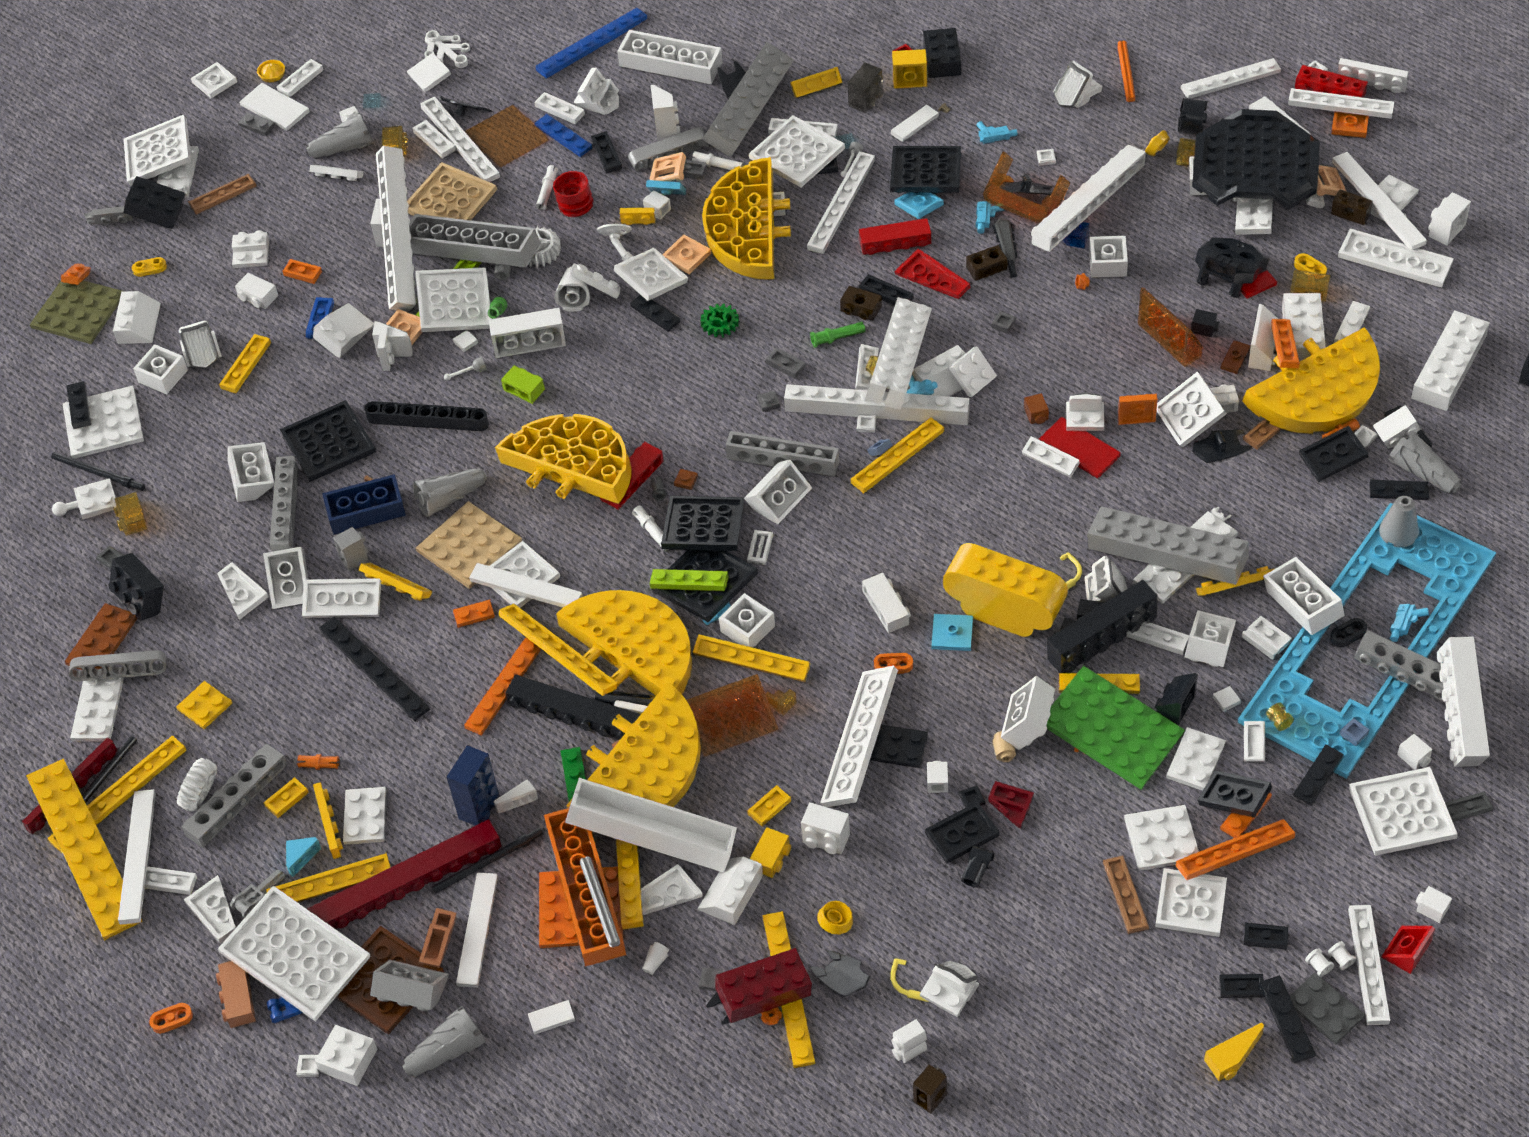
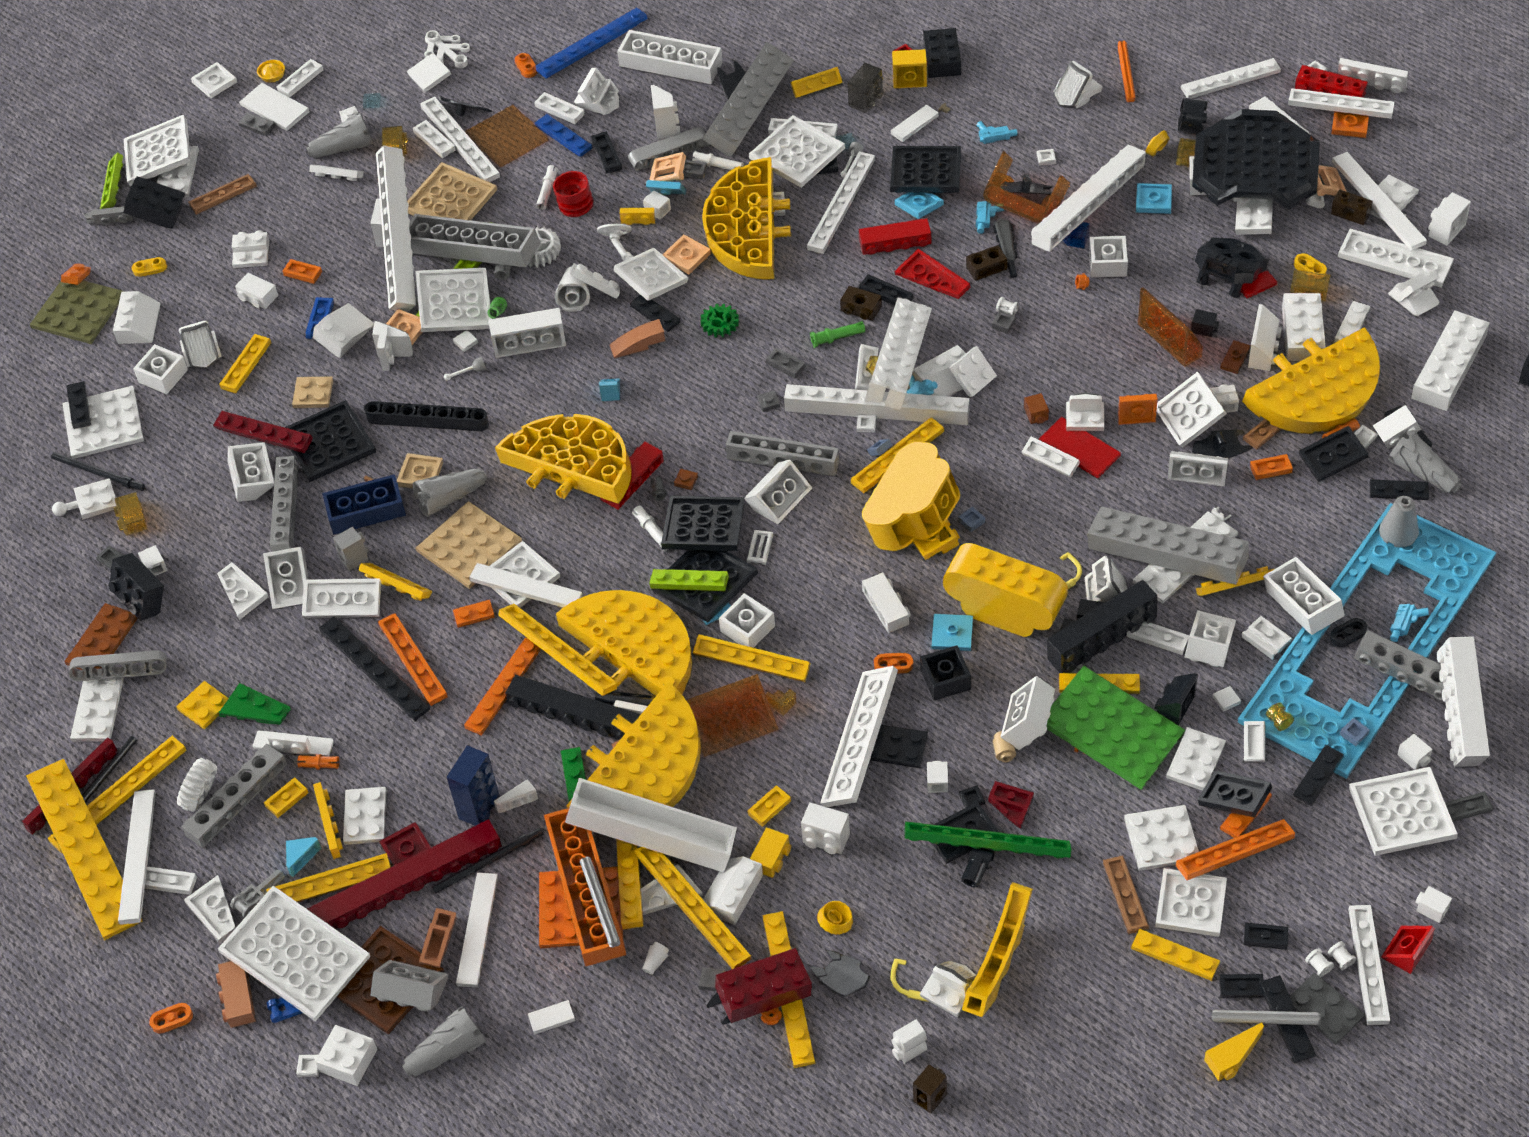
lime brick [501,365,545,404] -> none
orange tile [1271,319,1300,368] -> none
none -> lime plate [100,152,123,209]
none -> white brick [138,545,168,576]
none -> dark red plate [213,411,313,453]
none -> green wing [219,683,291,725]
none -> white bracket [253,731,334,756]
none -> tan plate [292,376,333,408]
none -> orange plate [378,613,448,706]
none -> dark red tile [379,822,431,866]
none -> tan plate [397,453,443,488]
none -> orange plate [515,53,538,78]
none -> medium azure slope [599,378,620,401]
none -> nougat slope [610,319,665,358]
none -> yellow plate [635,847,751,969]
none -> yellow brick [862,442,960,551]
none -> green plate [904,821,1072,859]
none -> yellow plate [913,520,960,560]
none -> black brick [920,645,971,701]
none -> sand blue plate [958,507,985,532]
none -> yellow arch [962,882,1033,1017]
none -> white bush [996,297,1019,316]
none -> yellow plate [1131,929,1220,981]
none -> medium azure plate [1136,183,1172,214]
none -> white slope [1168,451,1228,486]
none -> light grey axle [1212,1010,1321,1025]
none -> orange plate [1250,454,1293,480]
none -> white piece [1388,271,1440,316]

